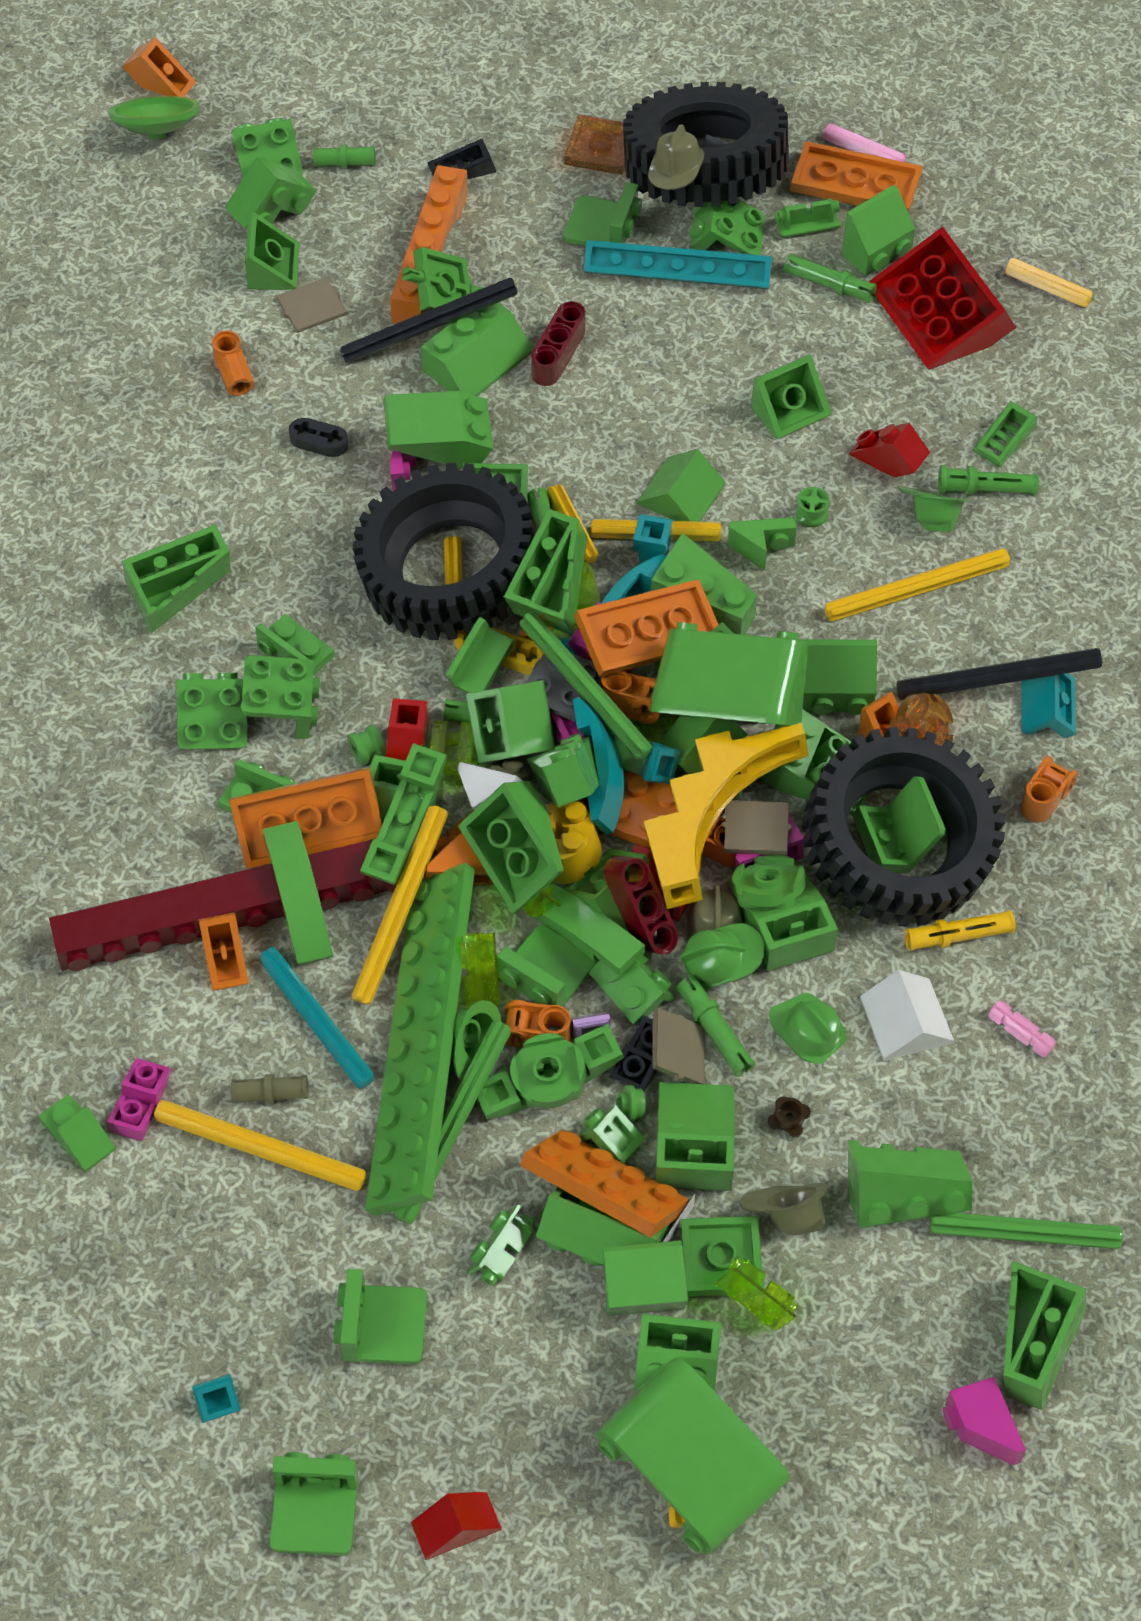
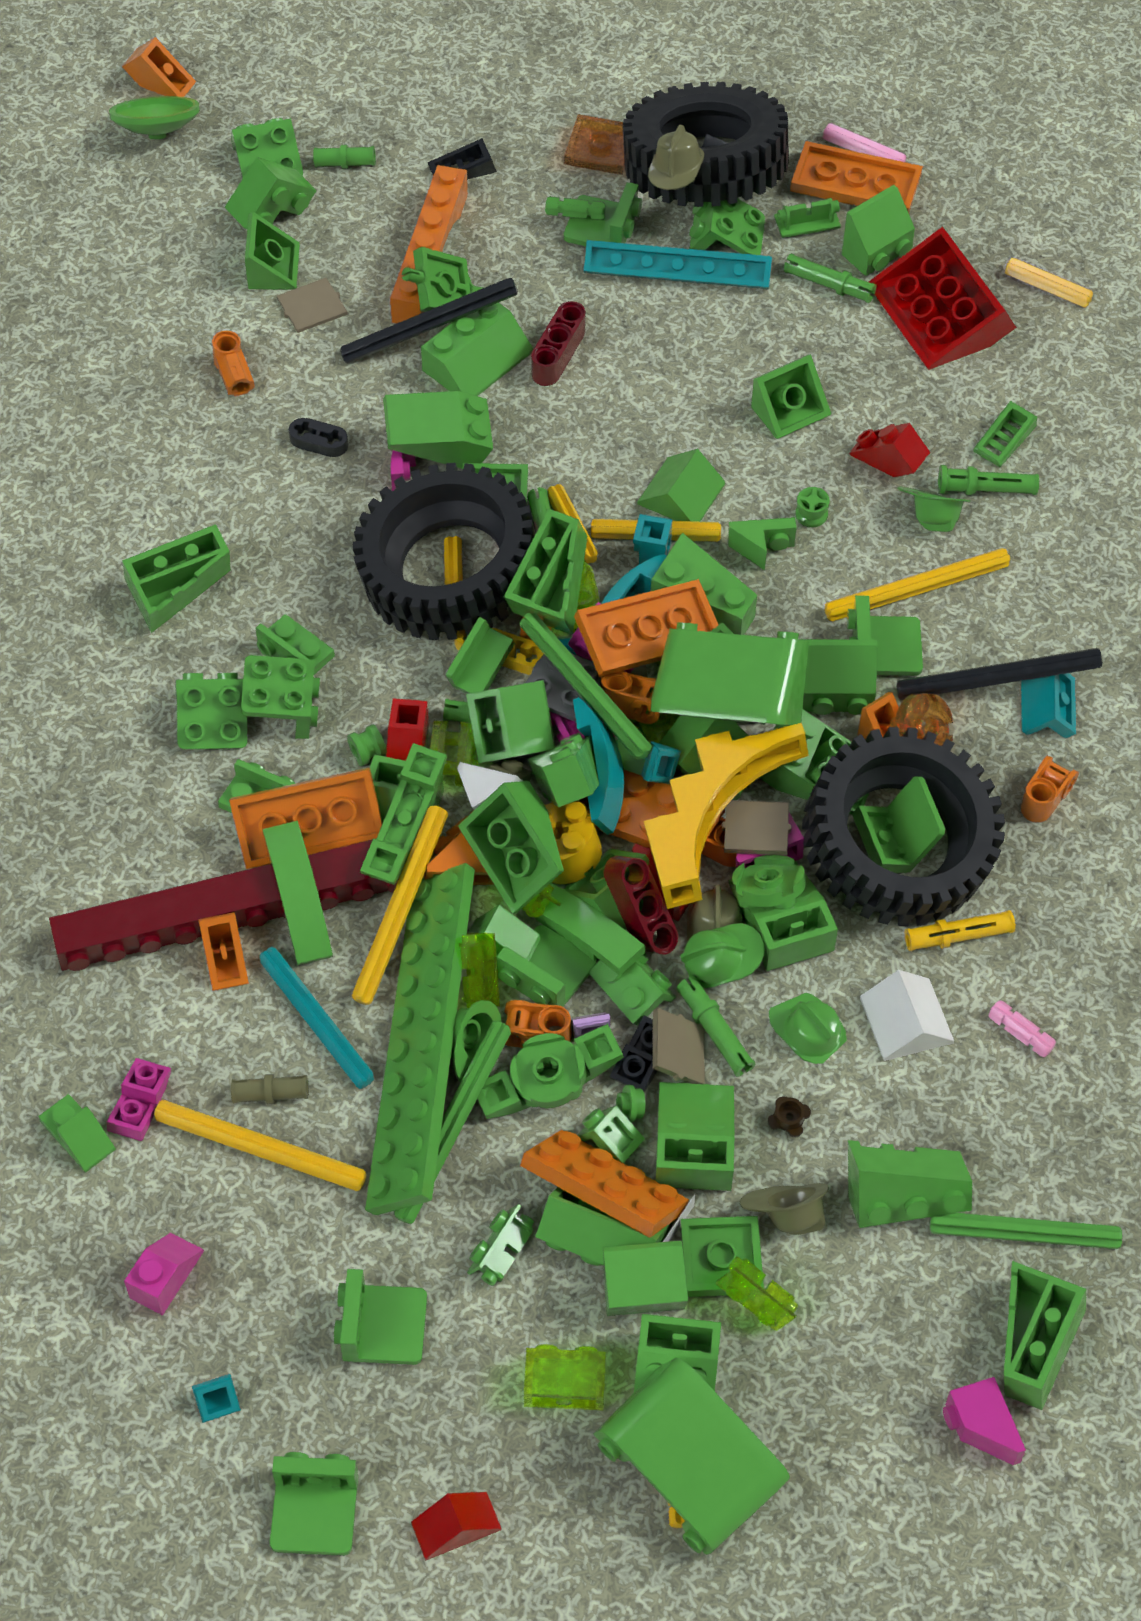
none -> dark pink slope [124,1233,204,1315]
none -> bright green slope [464,905,541,961]
none -> clear neon green brick [524,1344,606,1411]
none -> bright green axle [545,196,606,220]
none -> bright green bracket [847,595,923,676]

